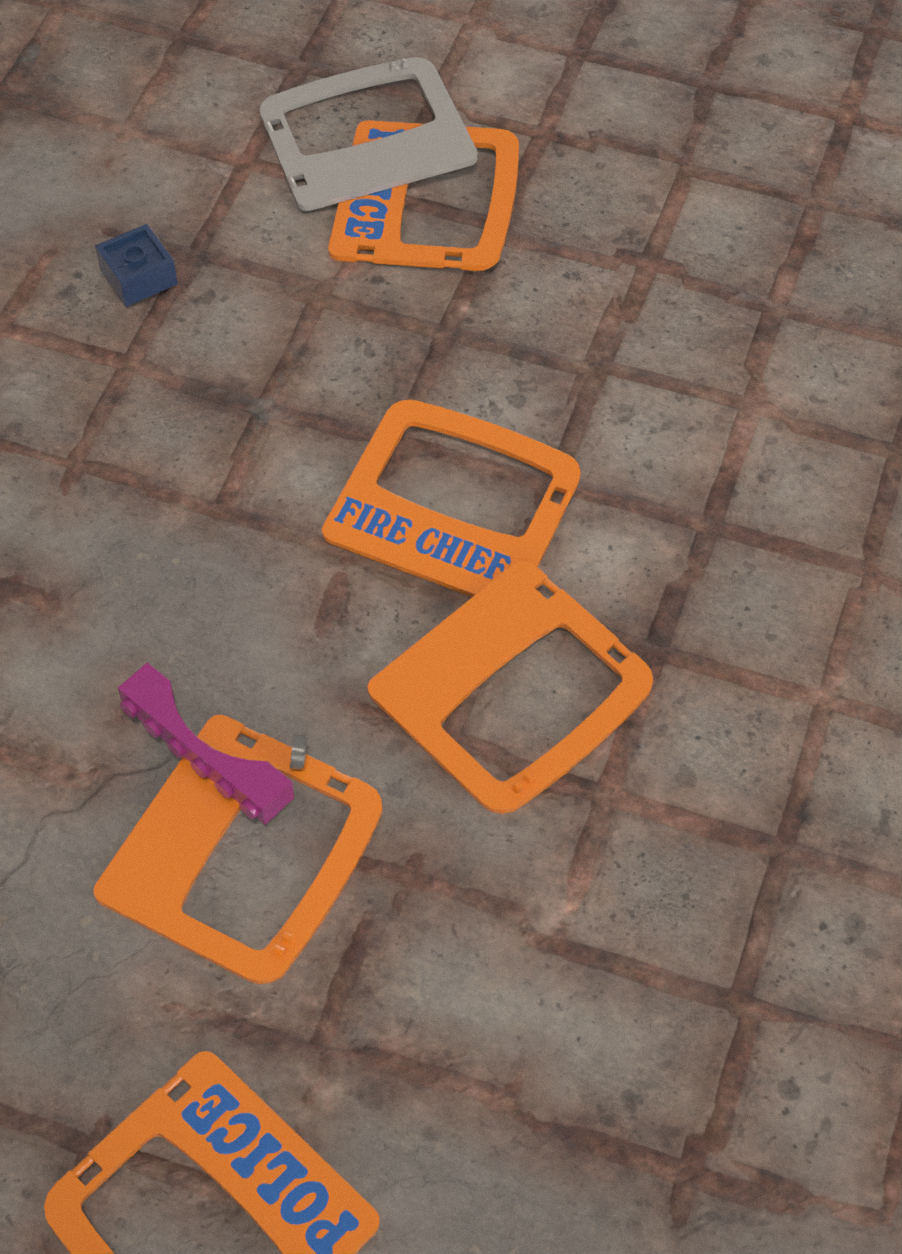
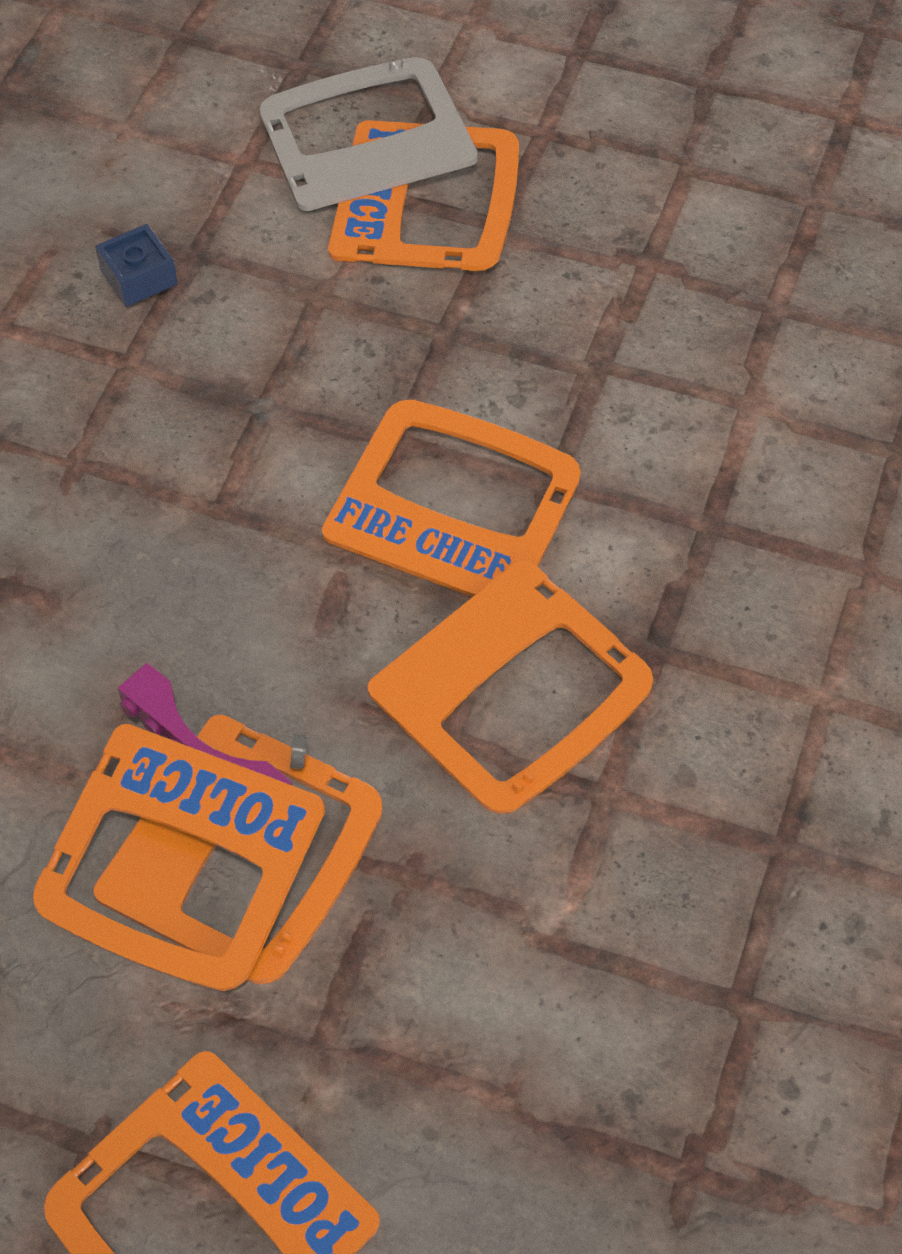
none -> orange door [33,724,325,991]

